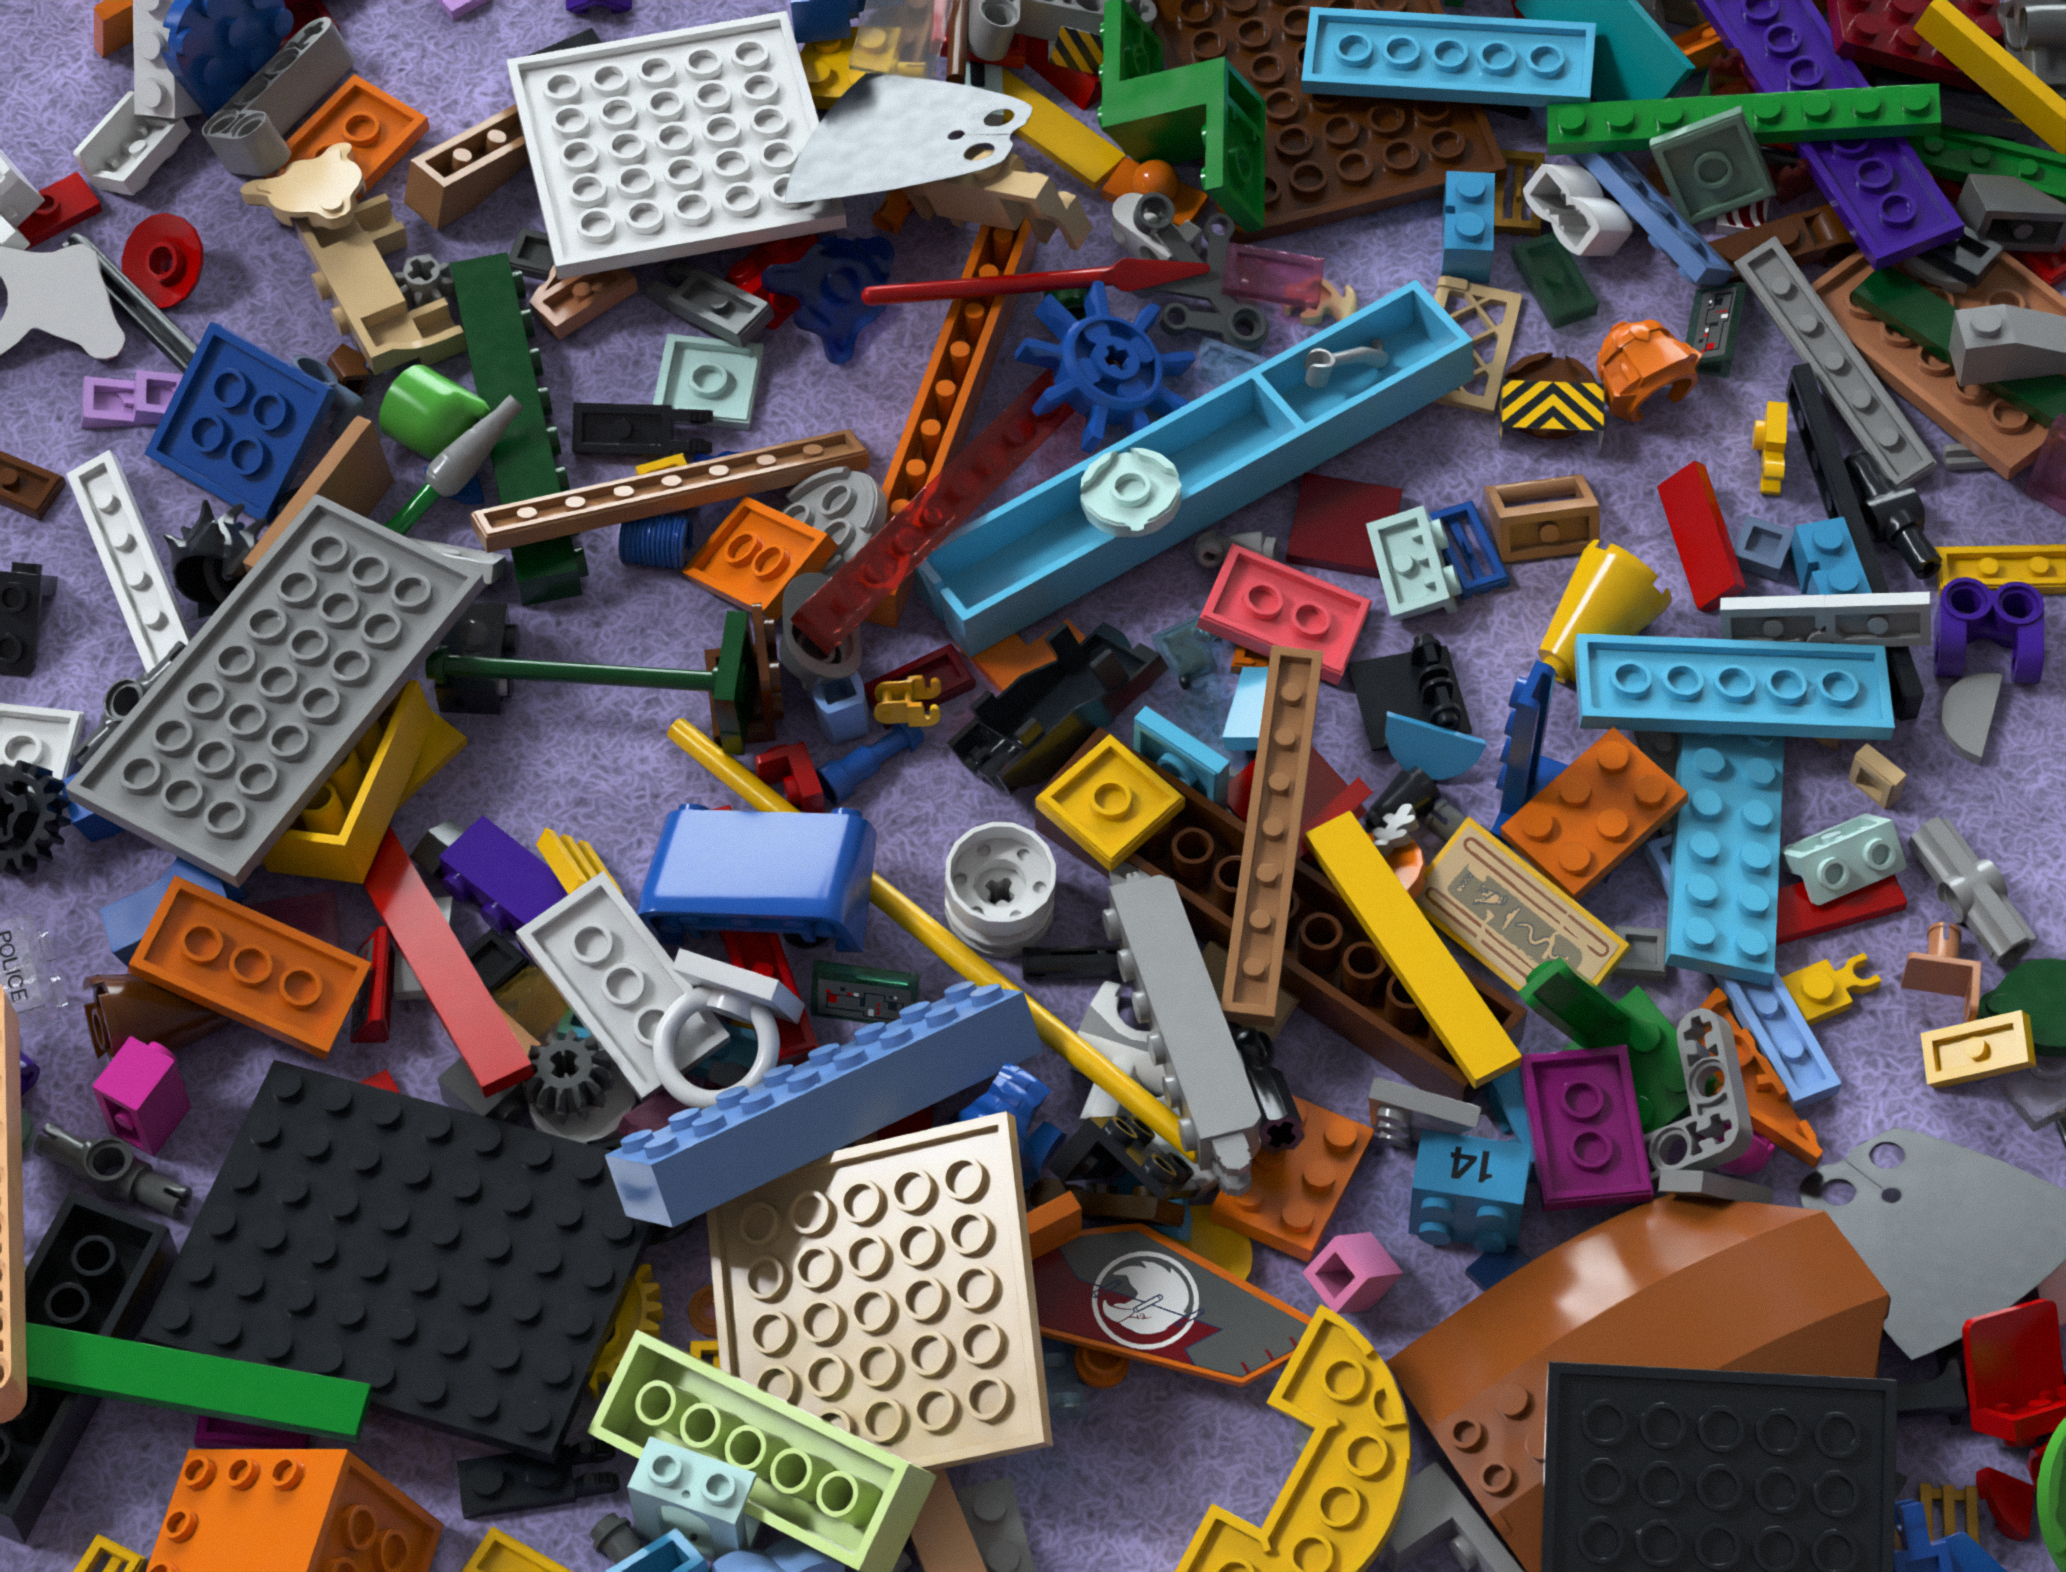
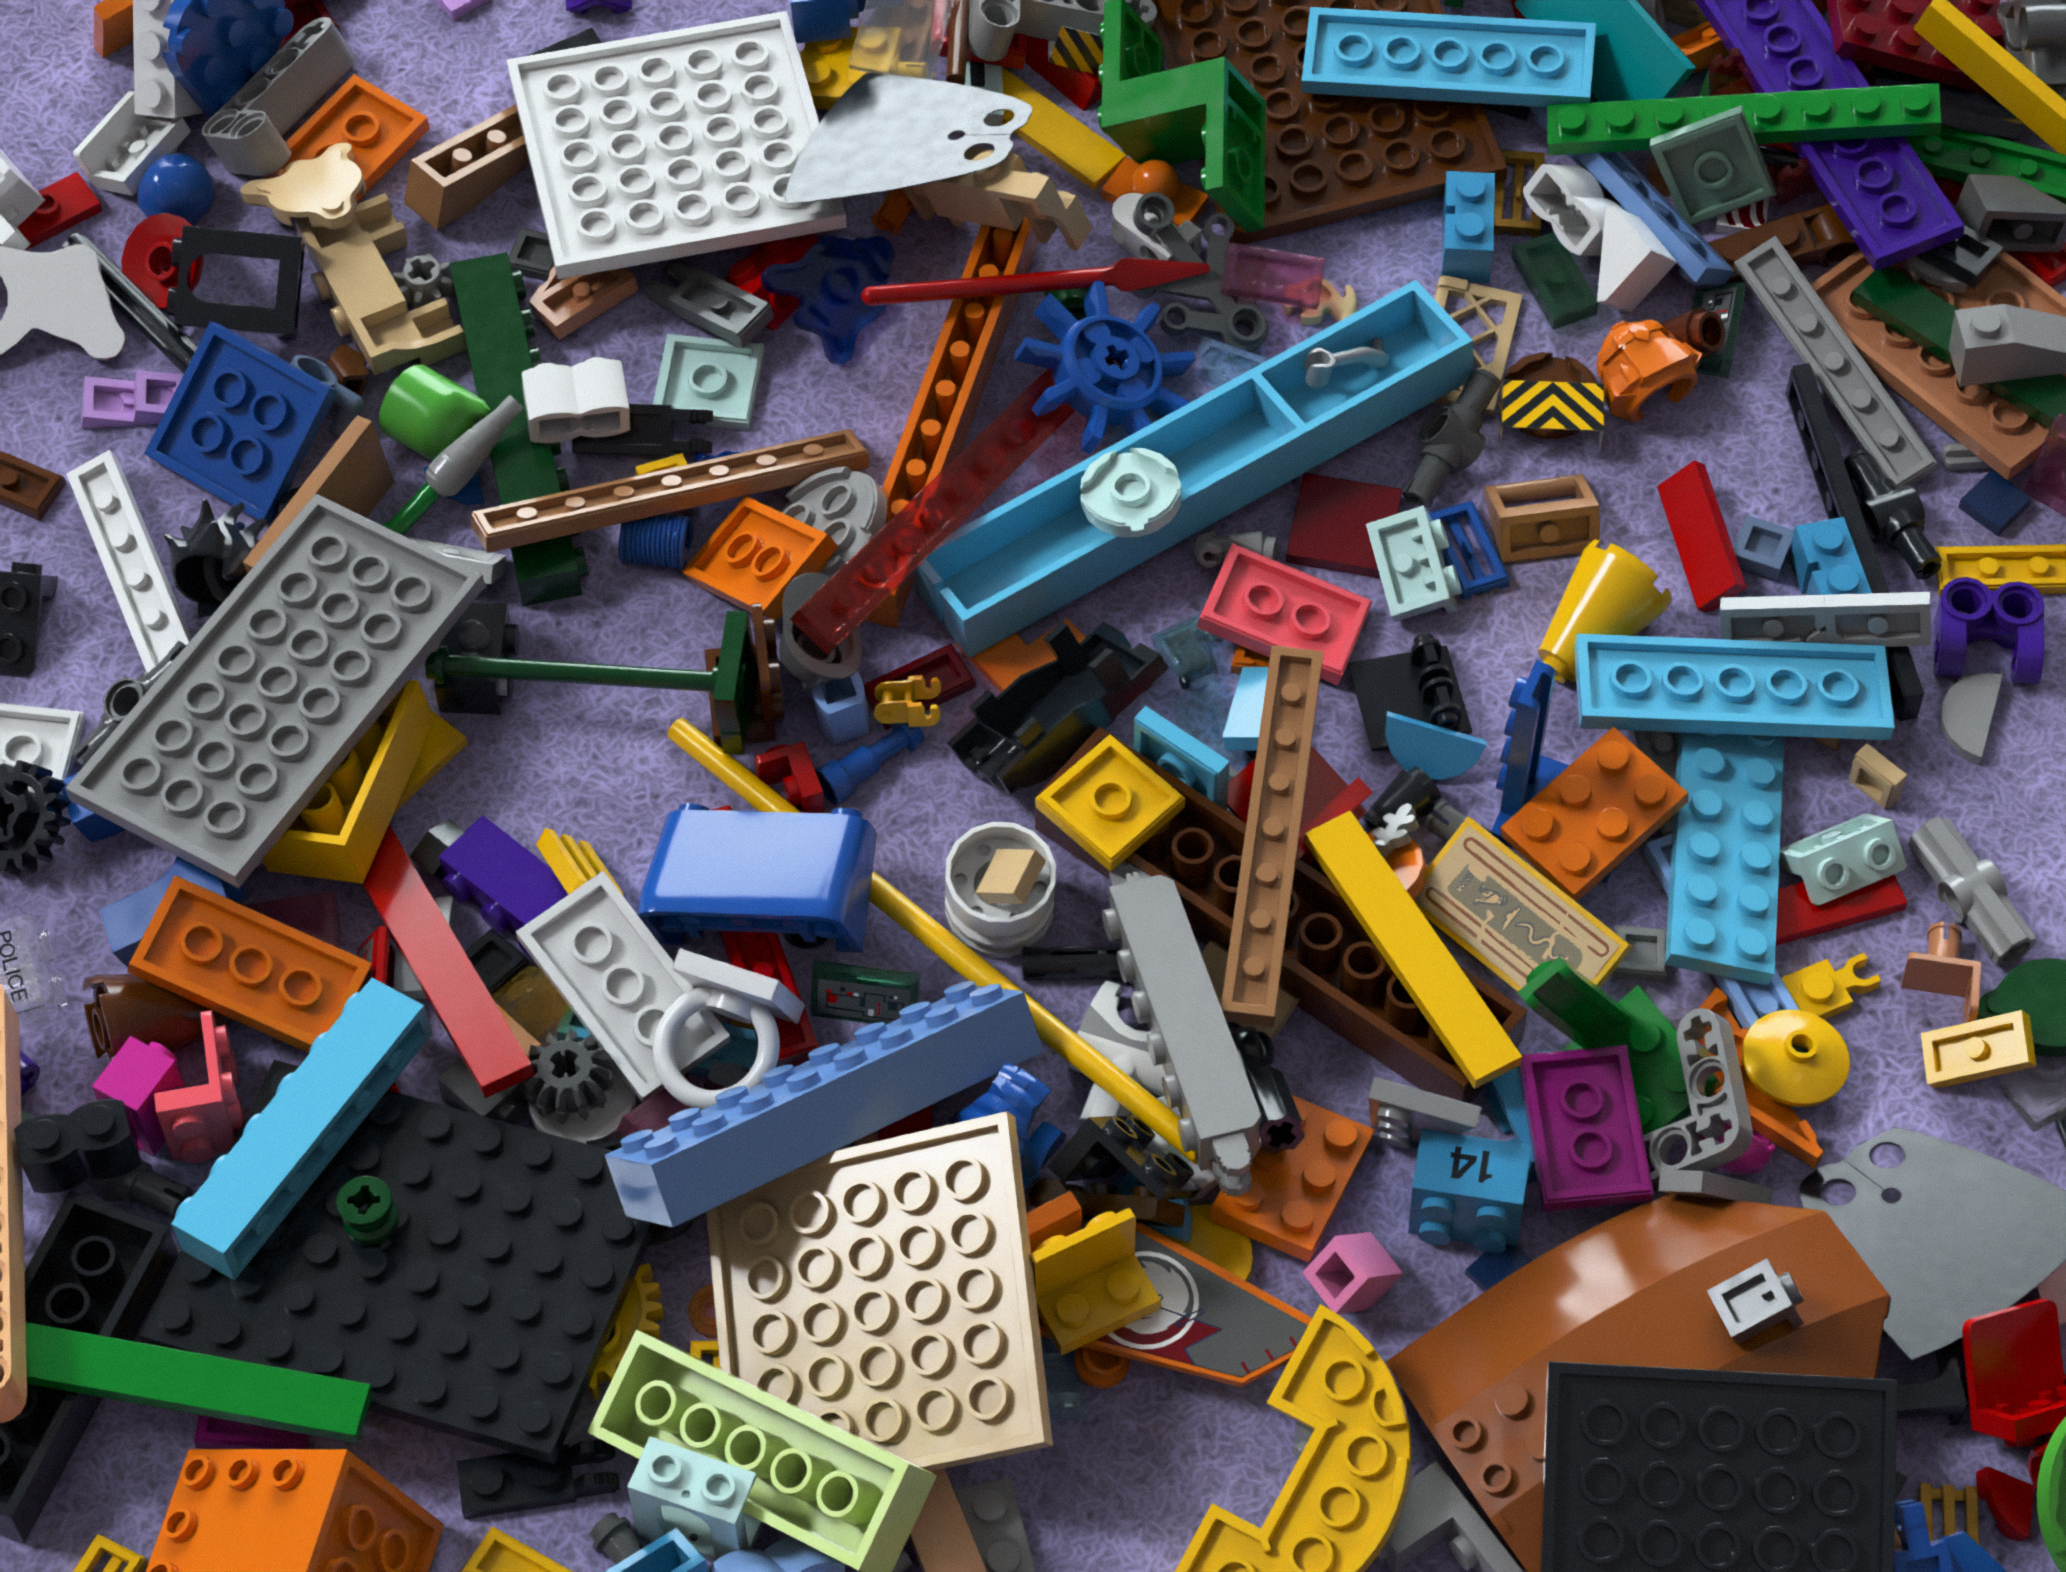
yellow plate [1752,401,1788,496] -> none
none -> black brick [14,1099,142,1194]
none -> blue hair [137,153,215,226]
none -> coral bracket [154,1010,245,1163]
none -> black panel [167,225,306,340]
none -> medium azure brick [171,977,433,1280]
none -> dark green wheel [336,1175,399,1246]
none -> white brick [522,357,630,443]
none -> tan tile [975,849,1046,904]
none -> yellow bracket [1030,1208,1161,1356]
none -> dark grey pin [1402,369,1501,508]
none -> white slope [1597,206,1677,312]
none -> copper cone [1660,308,1725,357]
none -> bracket [1707,1258,1805,1345]
none -> yellow dish [1742,1010,1850,1107]
none -> dark blue tile [1958,470,2032,536]

